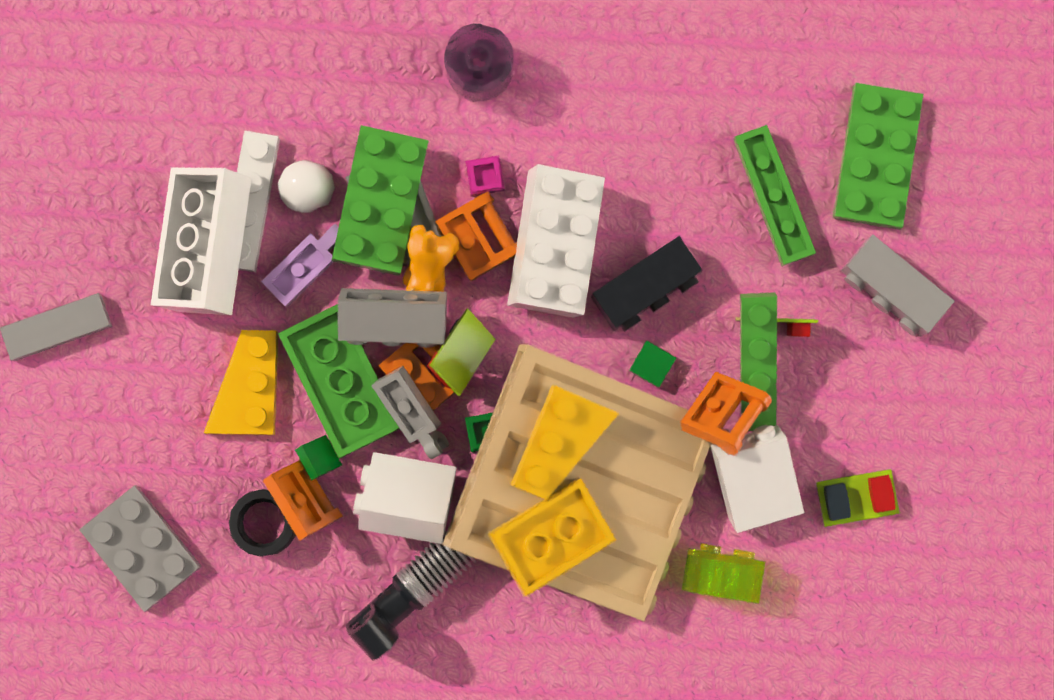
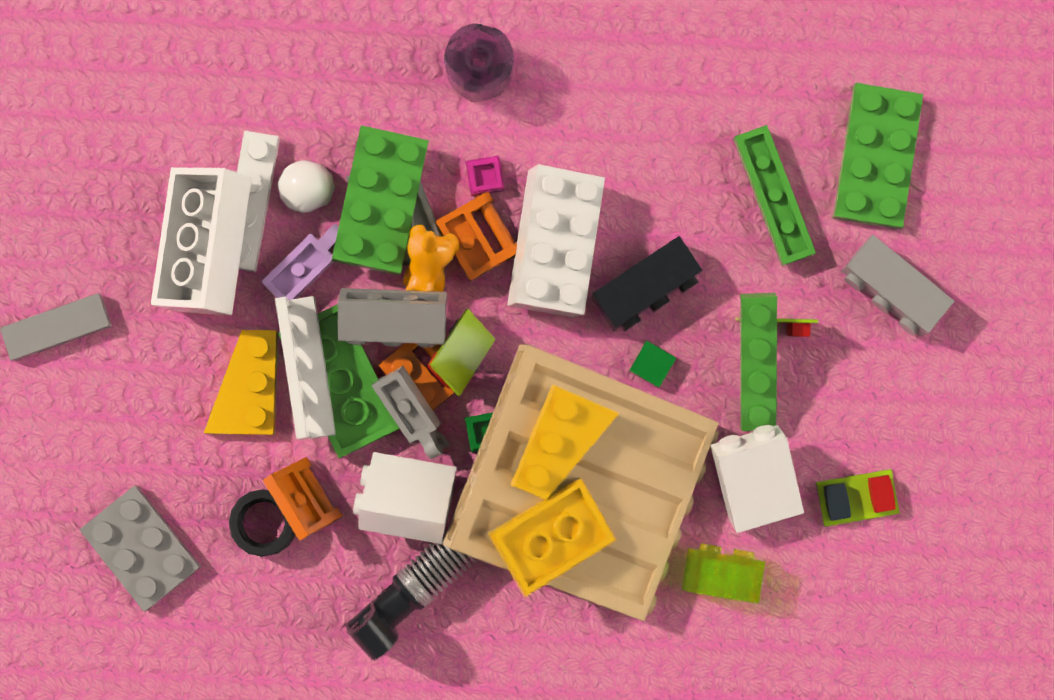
green tile [295,435,342,481] -> none
orange plate [680,371,772,455] -> none
none -> white fence [275,296,336,441]

